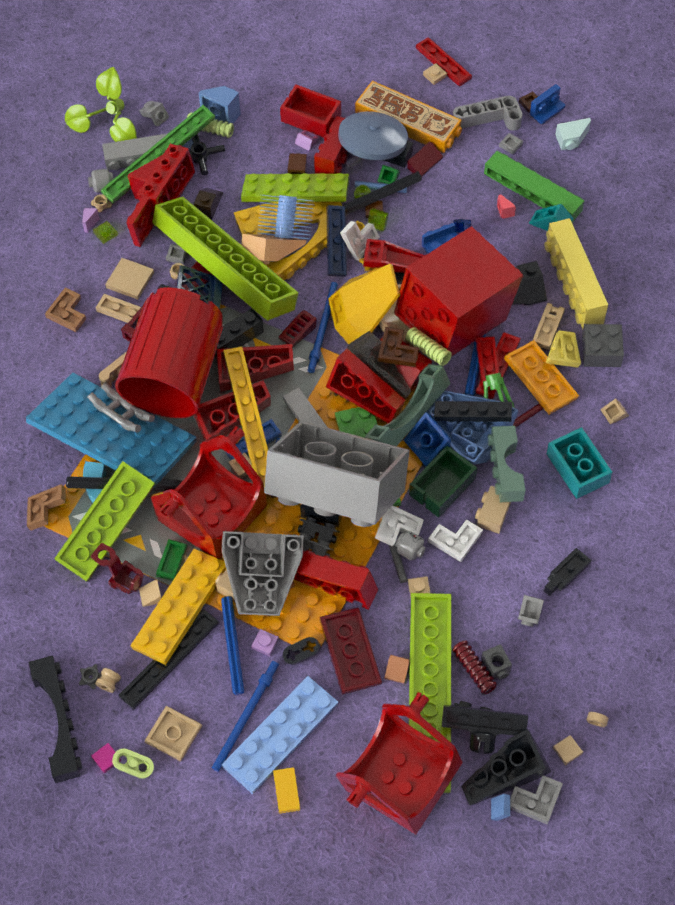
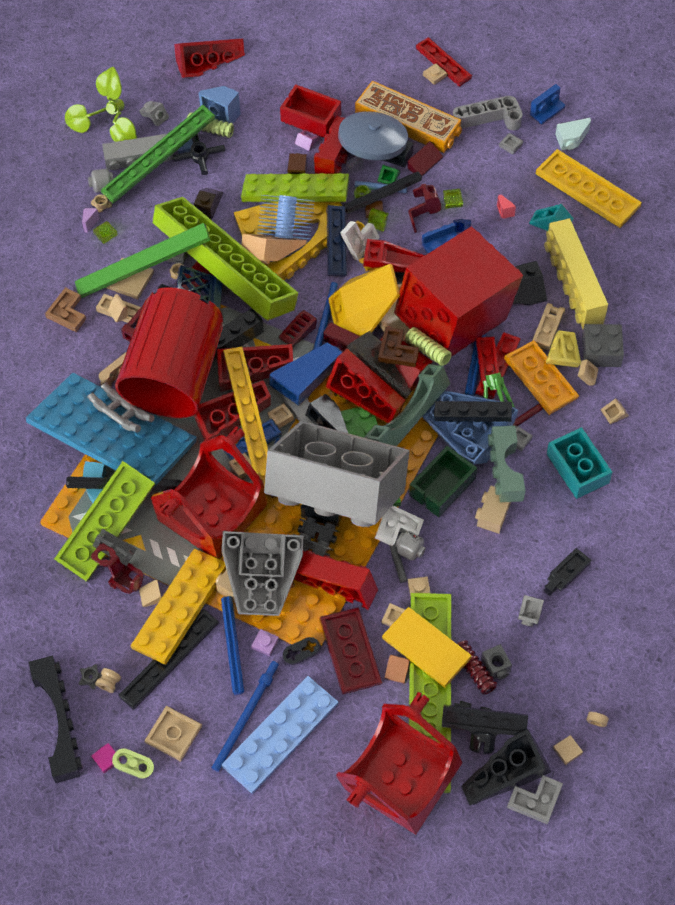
medium nougat plate [27,484,66,531] -> none
red wedge [126,143,195,247] -> none
green tile [156,539,188,581] -> none
yellow tile [273,767,300,814] -> none
blue slope [403,412,451,467] -> none
white plate [428,520,483,562] -> none
bright green brick [484,151,584,222] -> none
medium blue tile [491,794,510,821] -> none
reddish brown tile [519,91,538,113] -> none
none -> bright green tile [75,223,210,298]
none -> dark grey hinge [92,529,137,566]
none -> tan slope [108,294,128,322]
none -> red wedge [174,38,245,78]
none -> tan plate [268,403,295,428]
none -> blue slope [269,342,342,406]
none -> slope [305,394,348,433]
none -> dark red slope [323,323,362,356]
none -> tan plate [381,603,405,627]
none -> yellow tile [382,607,472,688]
none -> dark red piece [408,183,441,233]
none -> clear neon green plate [443,189,463,209]
none -> light grey tile [516,426,533,451]
none -> yellow plate [536,149,642,228]
none -> tan plate [578,359,598,386]

